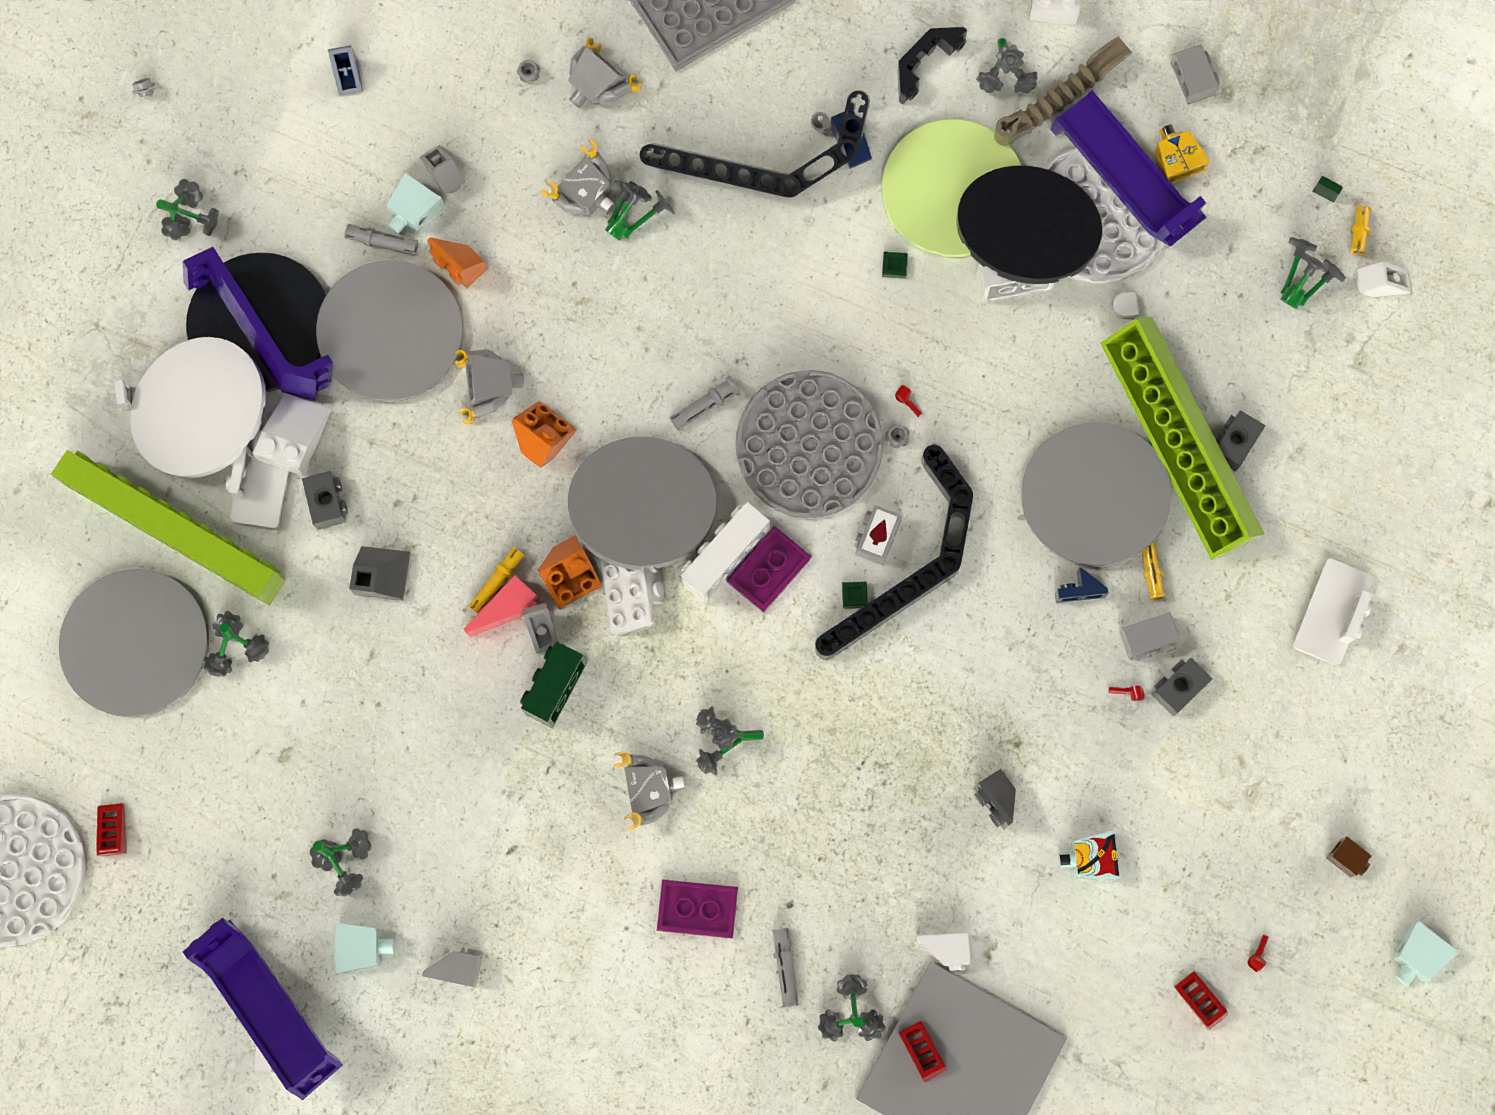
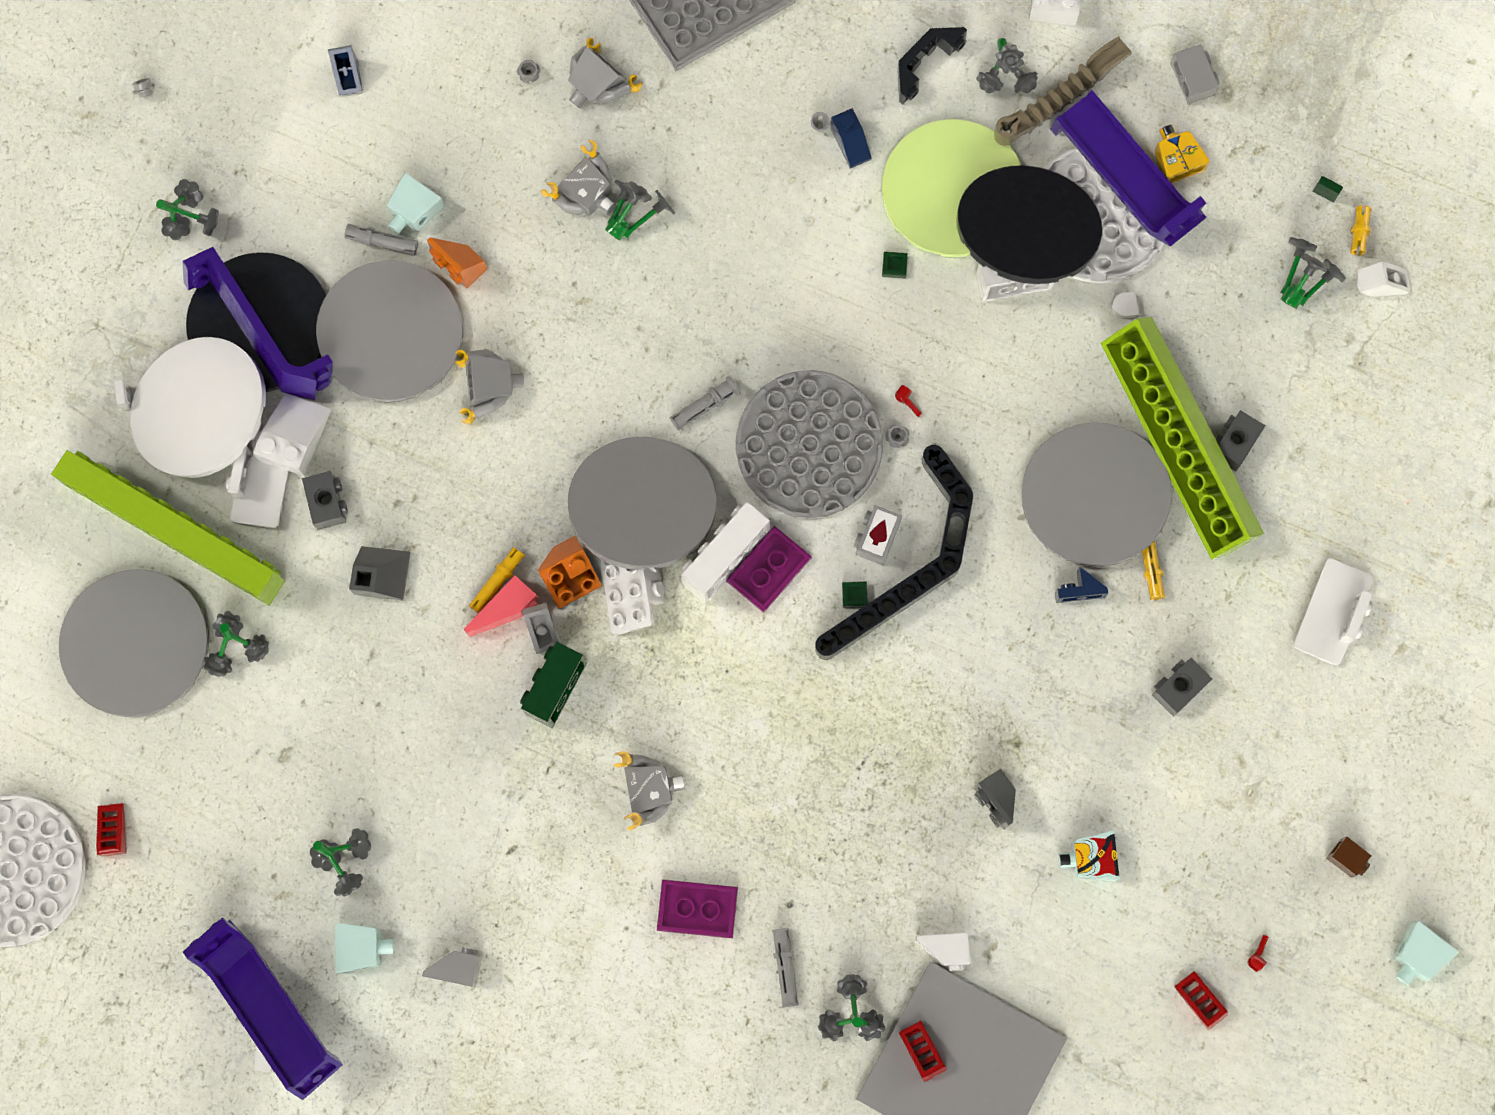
light grey slope [420,145,465,194] -> none
orange slope [512,401,577,468] -> none
black beam [640,90,870,198] -> none
dark grey plant [696,706,764,775] -> none
red hand [1109,685,1145,701] -> none
light grey brick [1120,613,1181,661] -> none

